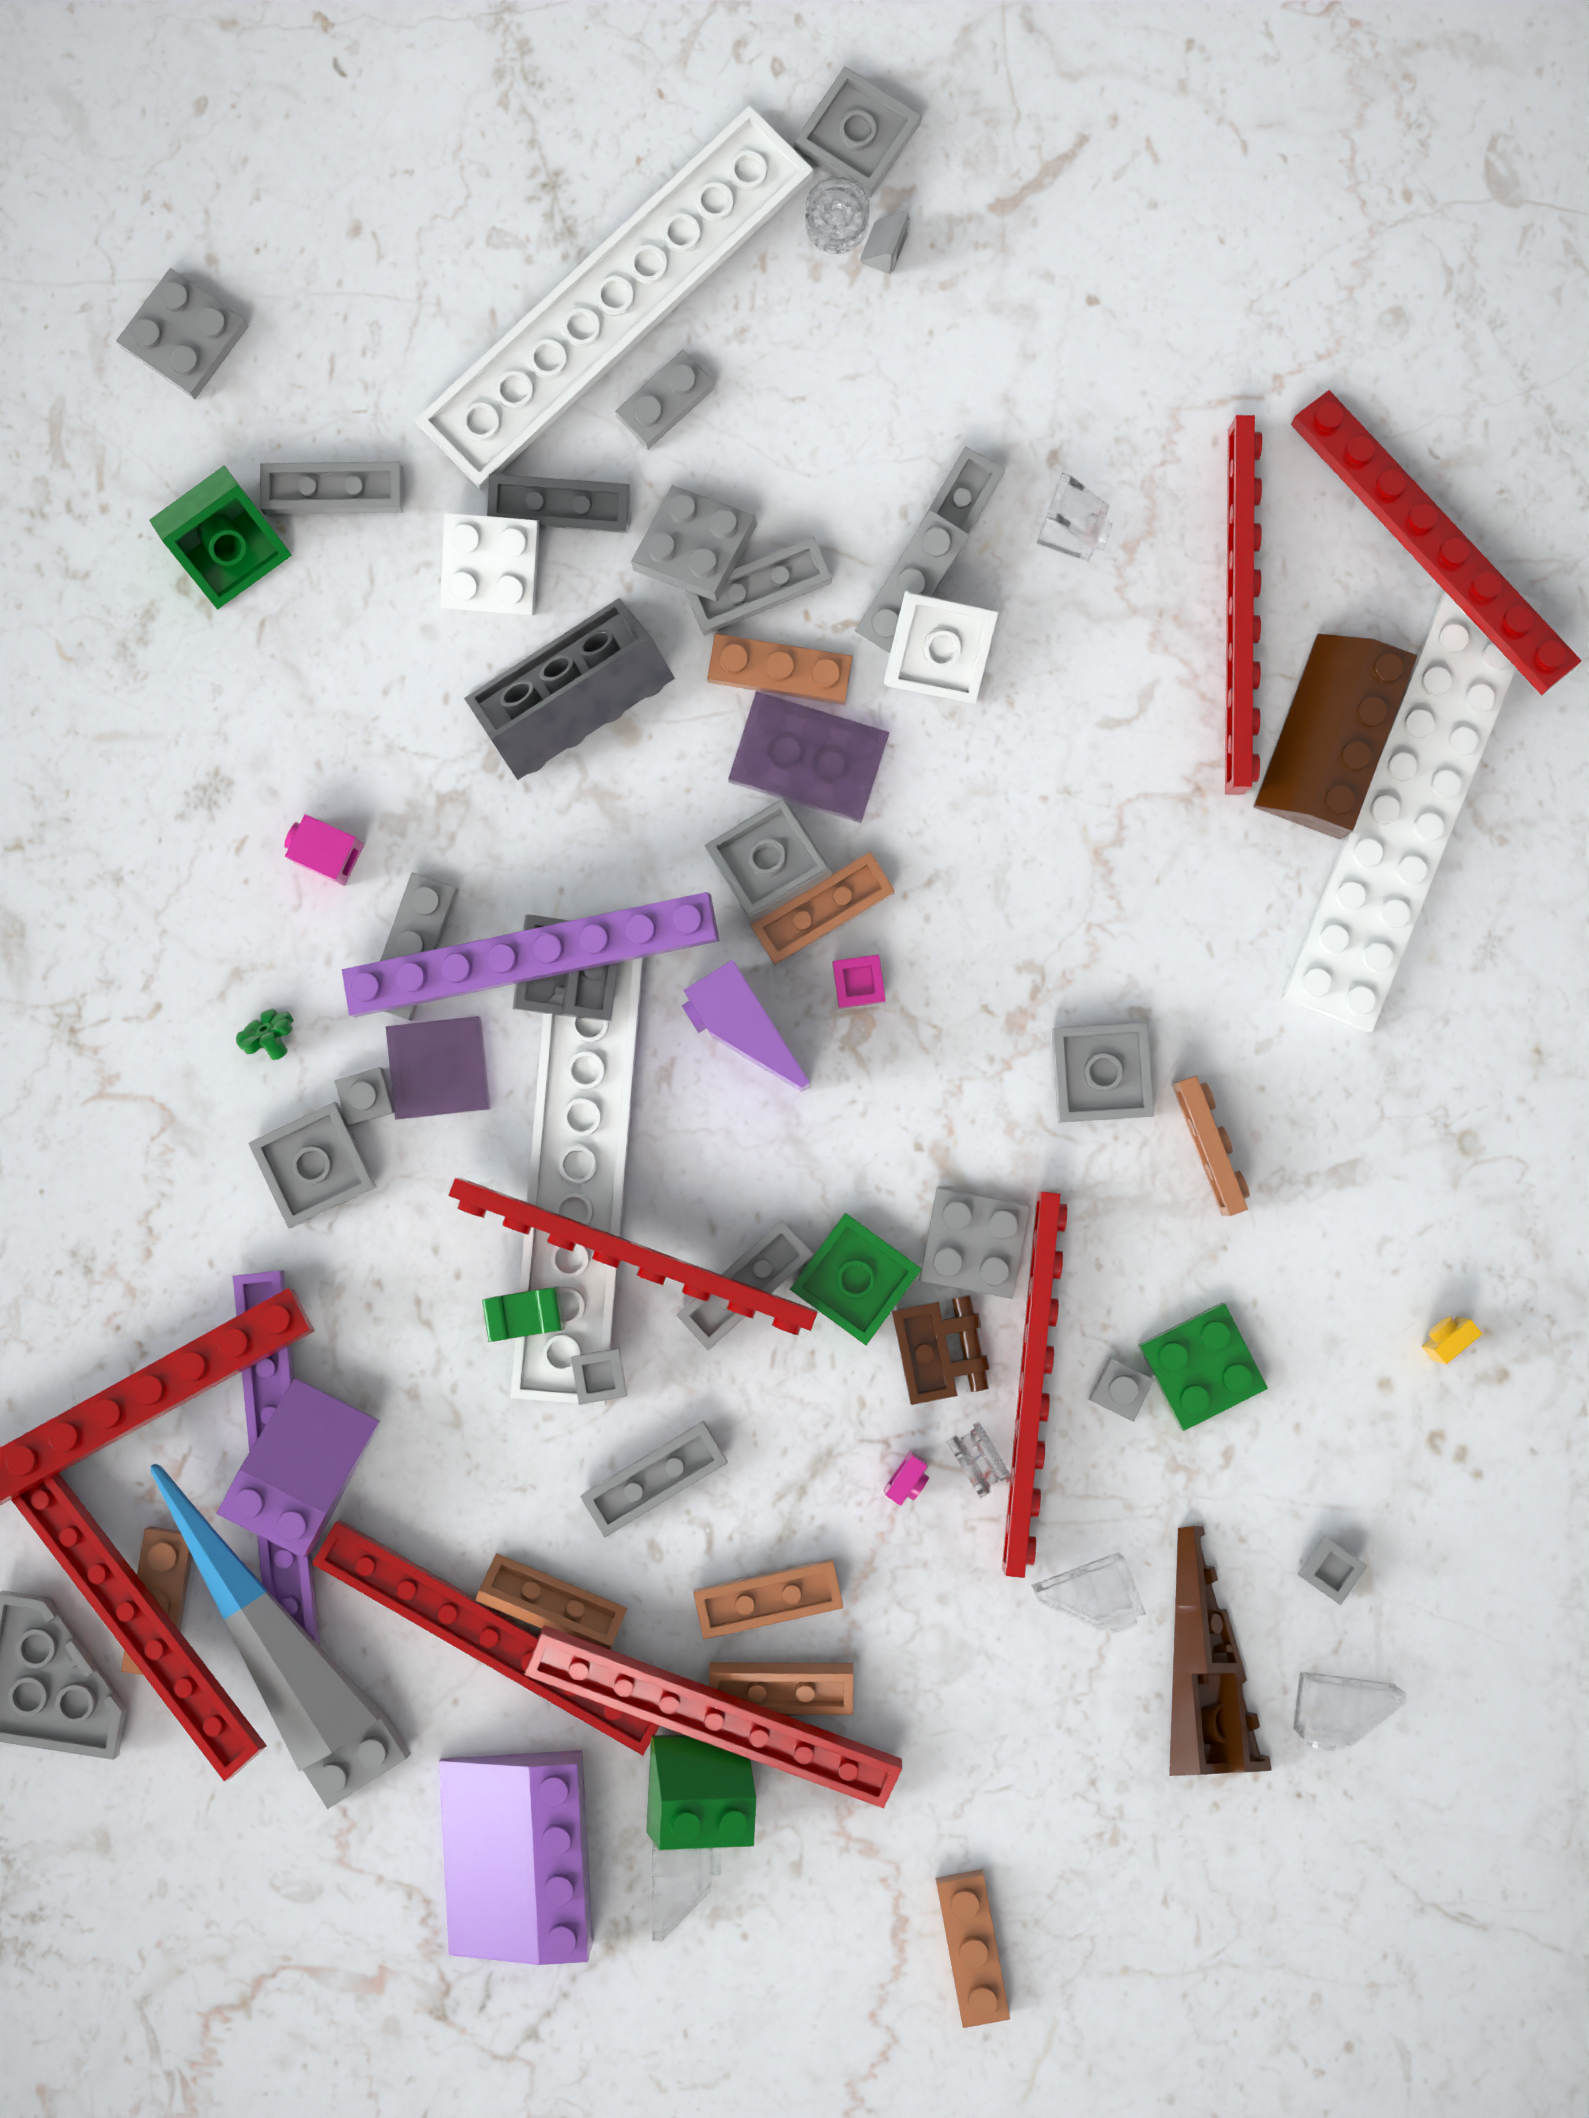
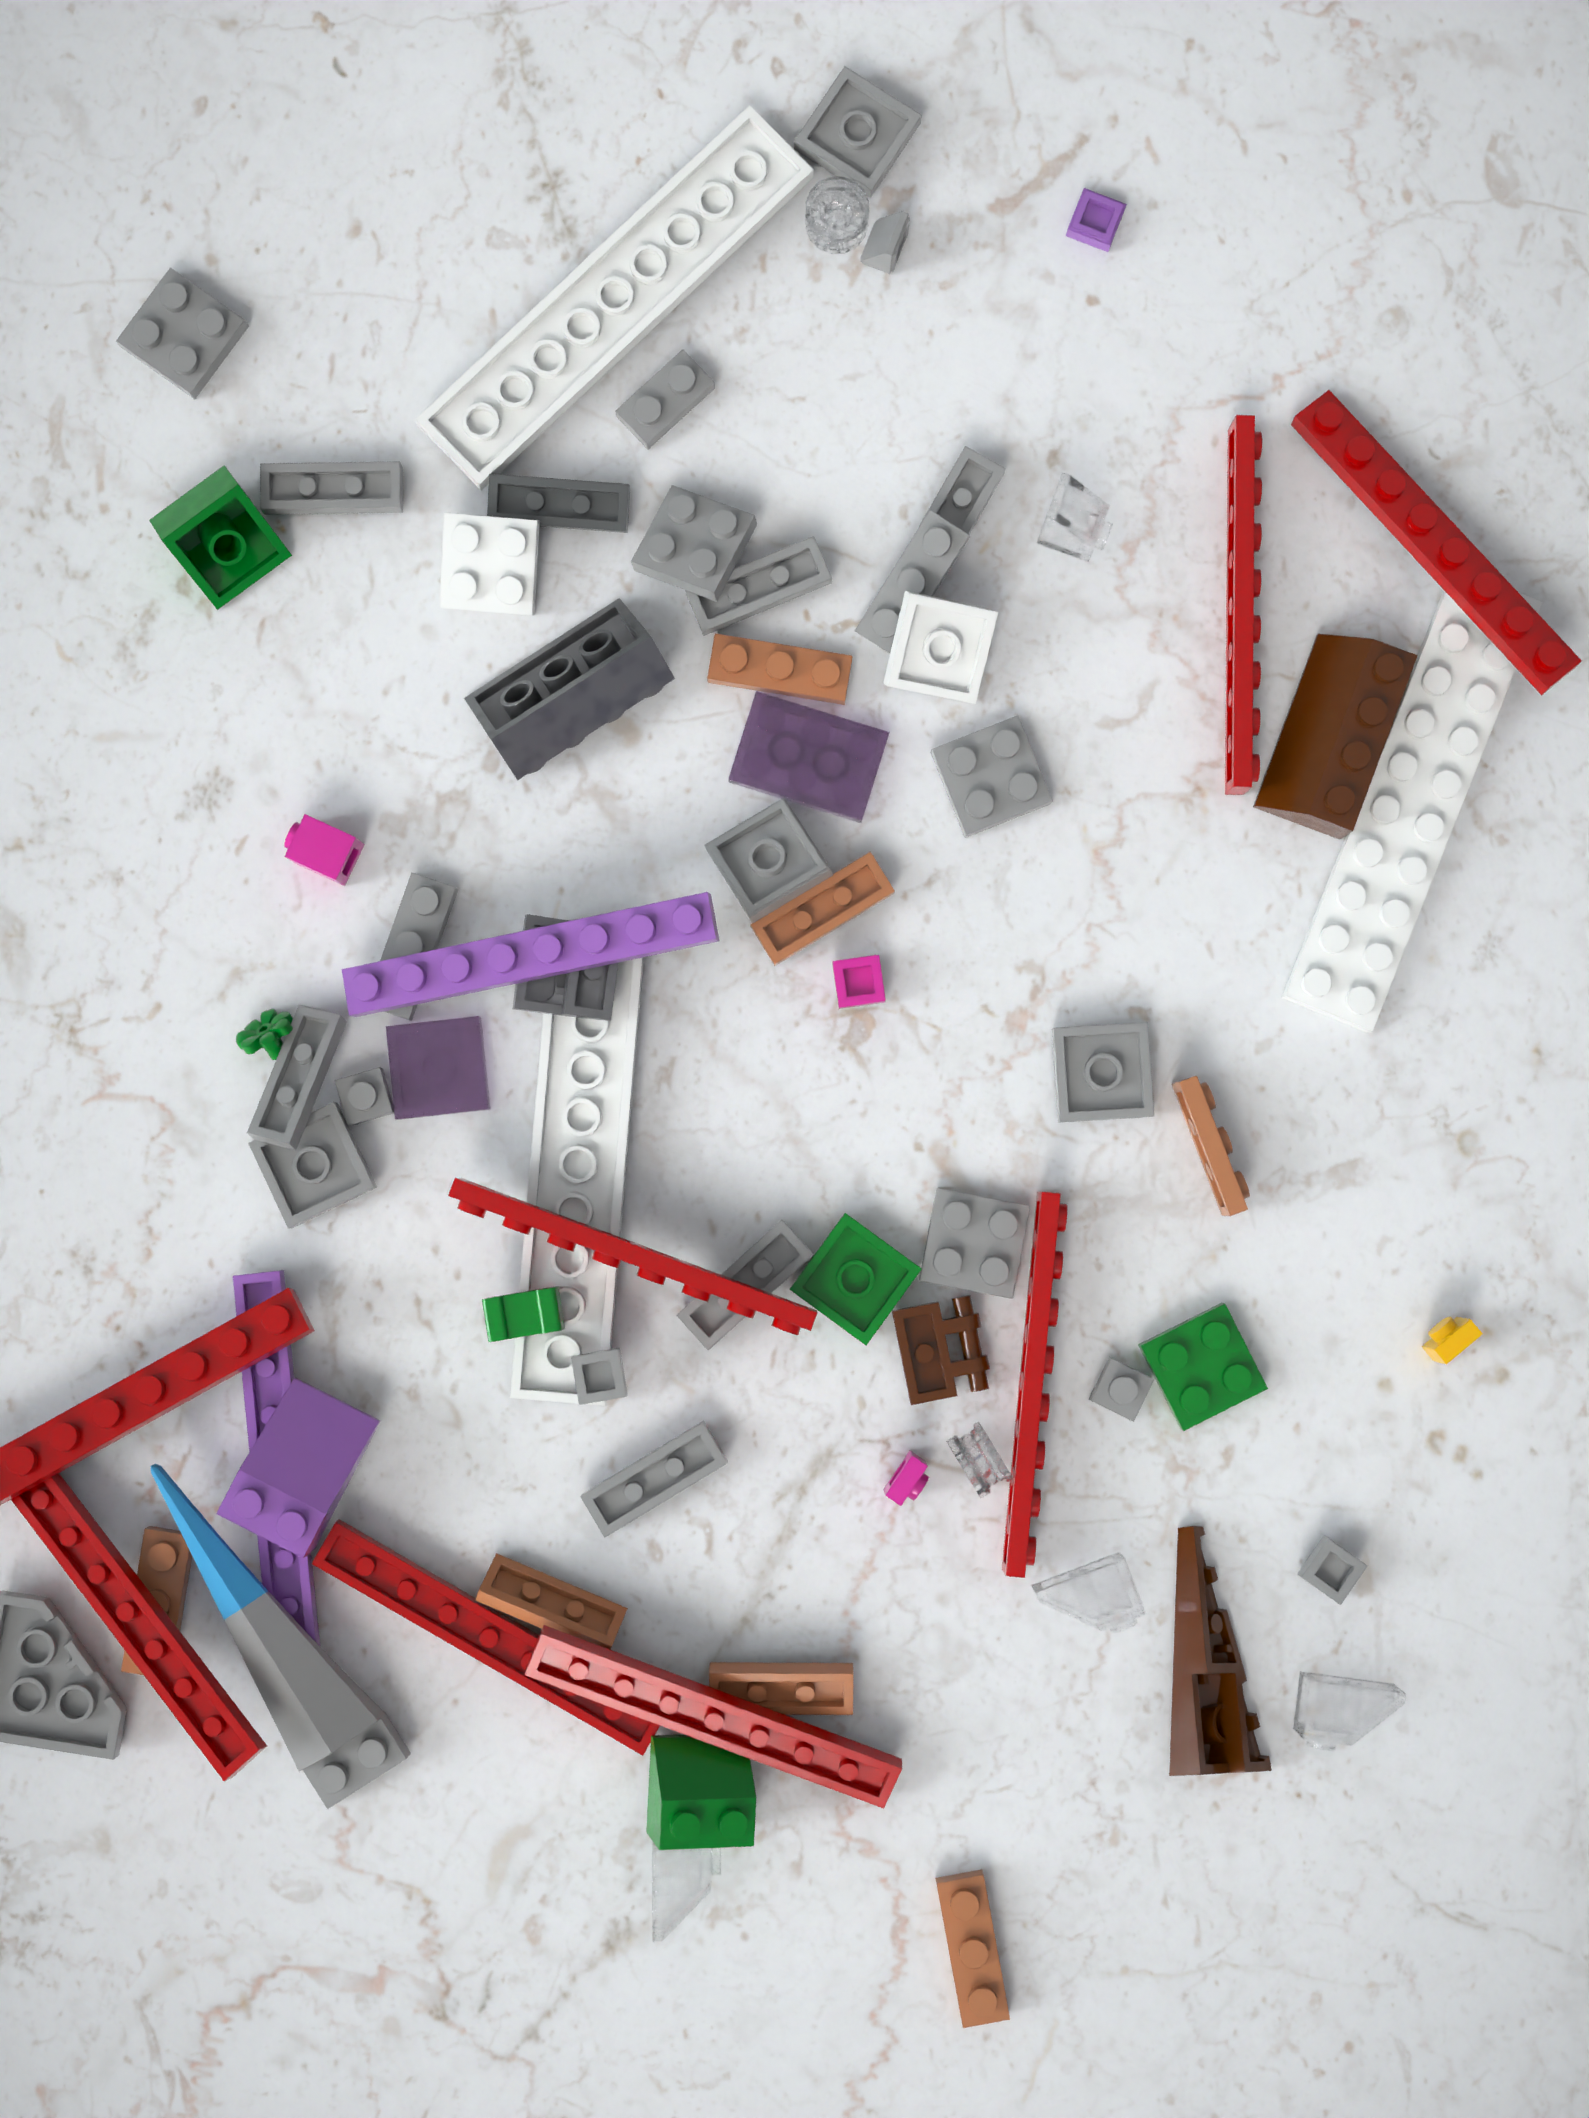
slope [439,1750,593,1965] -> none
medium lavender slope [681,960,810,1092] -> none
nougat plate [693,1558,844,1640] -> none
none -> light grey plate [247,1005,347,1150]
none -> light grey plate [930,715,1053,838]
none -> medium lavender tile [1066,188,1127,252]

